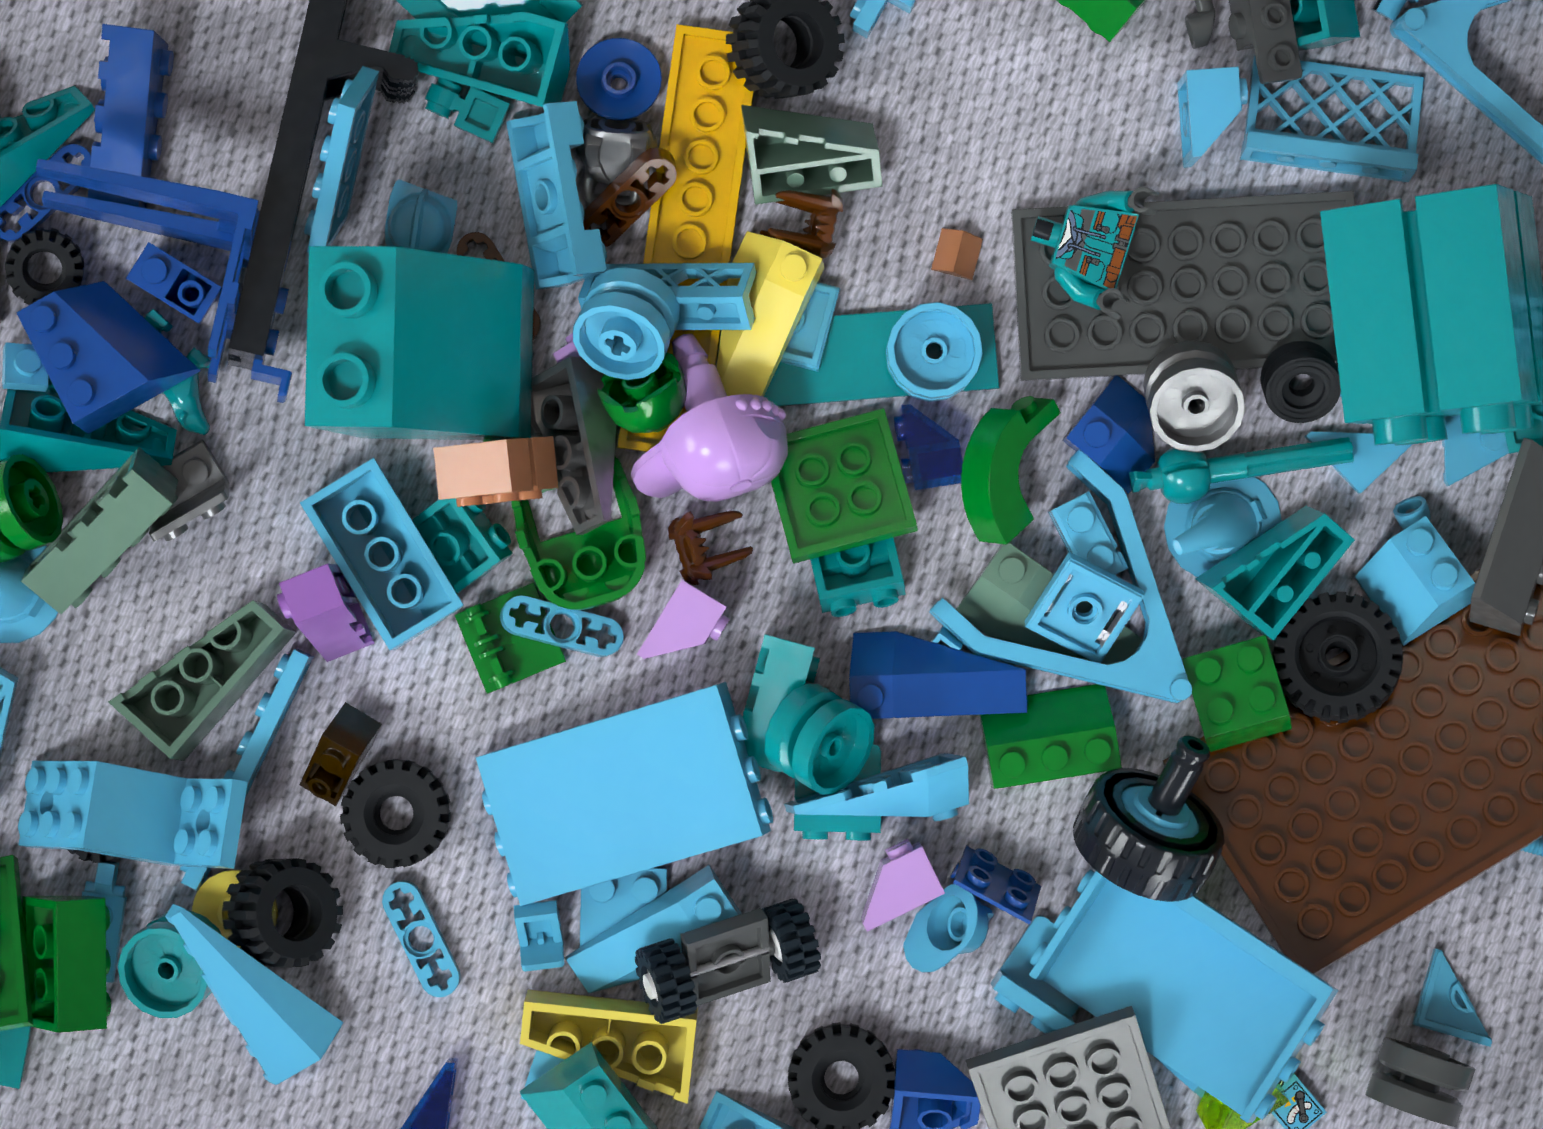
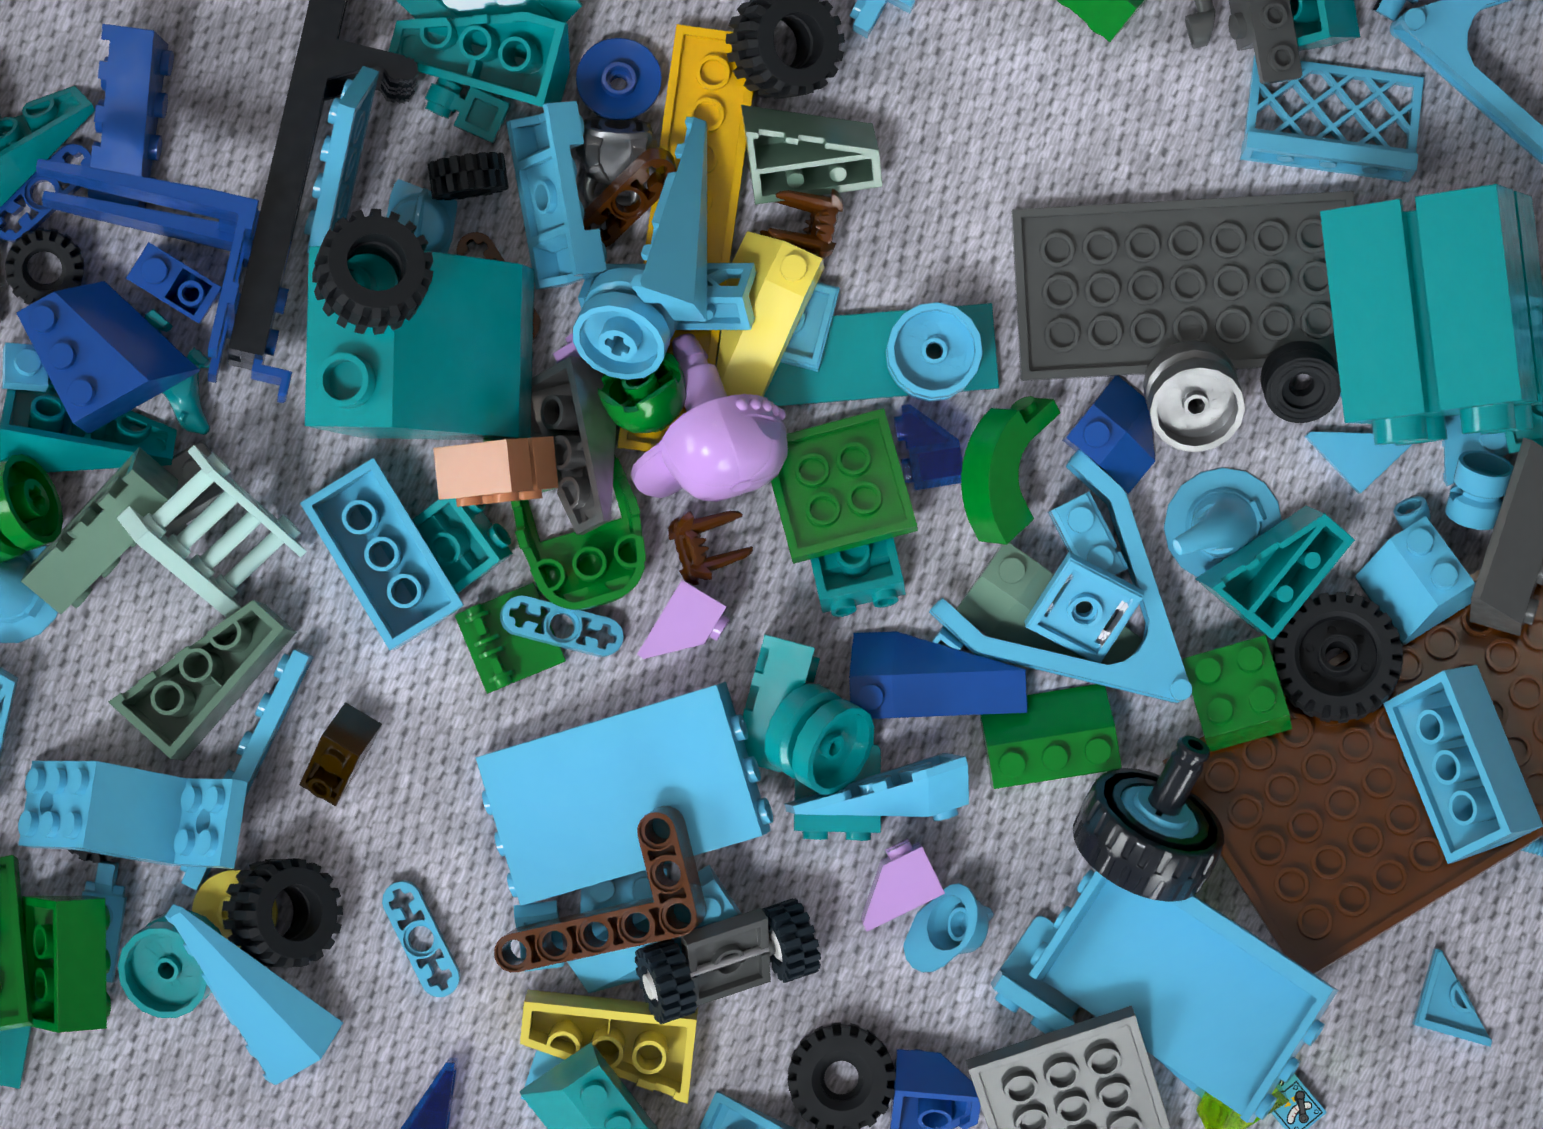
medium lavender wedge [277,563,375,662] -> none
black tyre [340,759,451,868] -> none
nougat slope [931,228,983,280] -> none
blue hinge [950,845,1041,925] -> none
torso [1031,187,1159,320] -> none
teal piece [1129,437,1354,504] -> none
medium azure slope [1177,67,1248,168] -> none
dark grey wheel [1365,1037,1476,1127] -> none
none -> light aqua fence [117,445,307,618]
none -> black tyre [312,209,434,335]
none -> black tyre [427,152,509,201]
none -> reddish brown beam [494,806,706,973]
none -> medium azure wedge [631,117,707,322]
none -> medium azure slope [1383,665,1543,864]
none -> medium azure wheel [1445,451,1514,530]

